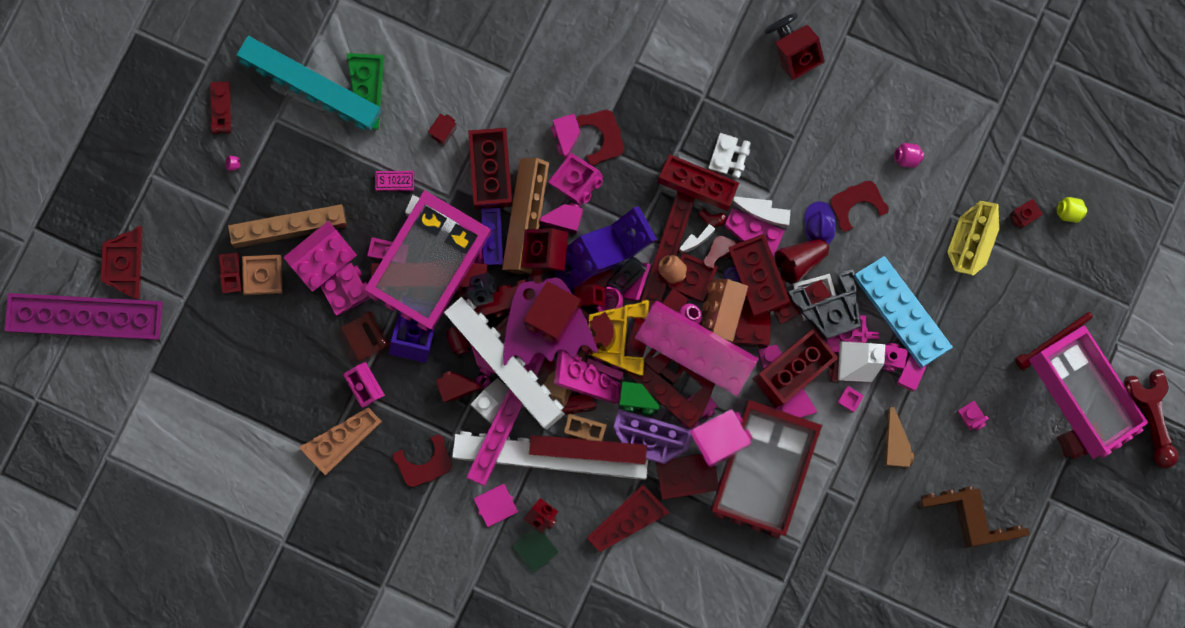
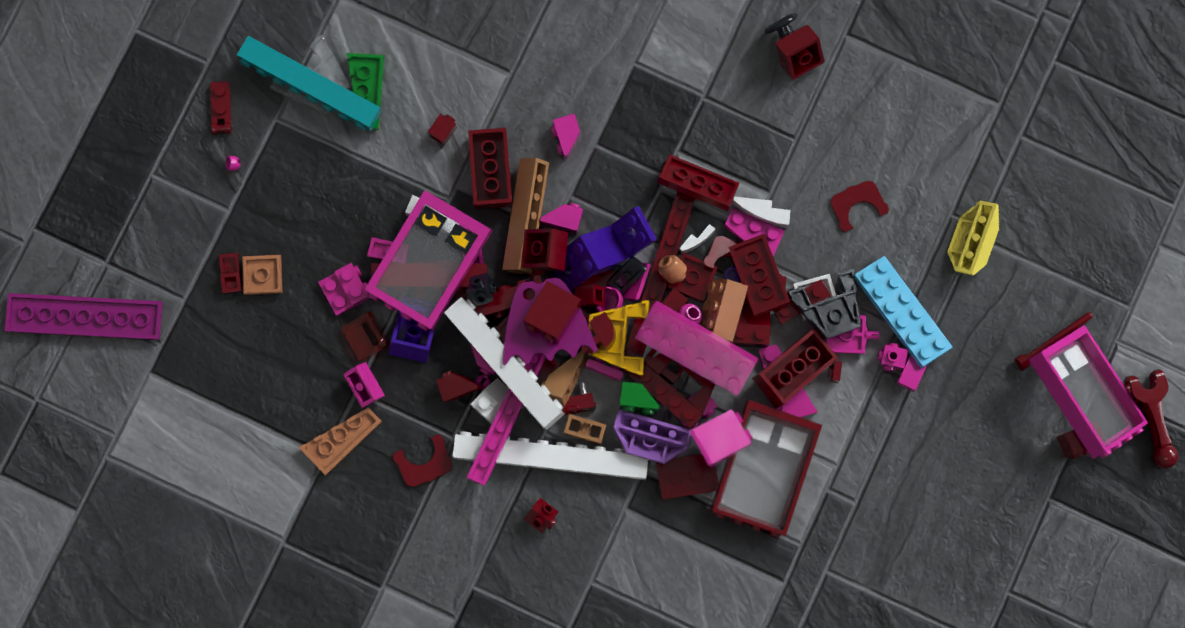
dark red wing [101,226,143,300] -> none
medium nougat brick [228,204,347,248] -> none
dark pink brick [283,221,357,292] -> none
dark pink tile [376,171,414,191] -> none
dark red brick [446,326,471,356] -> none
dark pink piece [474,484,518,527] -> none
dark purple plate [481,208,503,266] -> none
clear green piece [513,528,559,573] -> none
dark red tile [529,435,647,465] -> none
dark pink plate [548,153,603,206] -> none
dark pink wing [554,349,622,404] -> none
dark red piece [576,110,624,165] -> none
dark red wing [587,485,670,552] -> none
dark red arm [697,208,727,227] -> none
white plate [708,133,750,178] -> none
dark red cone [774,239,829,284] -> none
dark purple piece [805,201,835,244] -> none
dark pink plate [837,386,864,413] -> none
white slope [838,341,885,382] -> none
medium nougat slope [884,407,914,468] -> none
dark pink head [894,143,924,168] -> none
reddish brown bracket [916,486,1030,548] -> none
dark pink bracket [957,401,989,431] -> none
dark red brick [1010,199,1043,230] -> none
neon yellow head [1057,197,1087,223] -> none

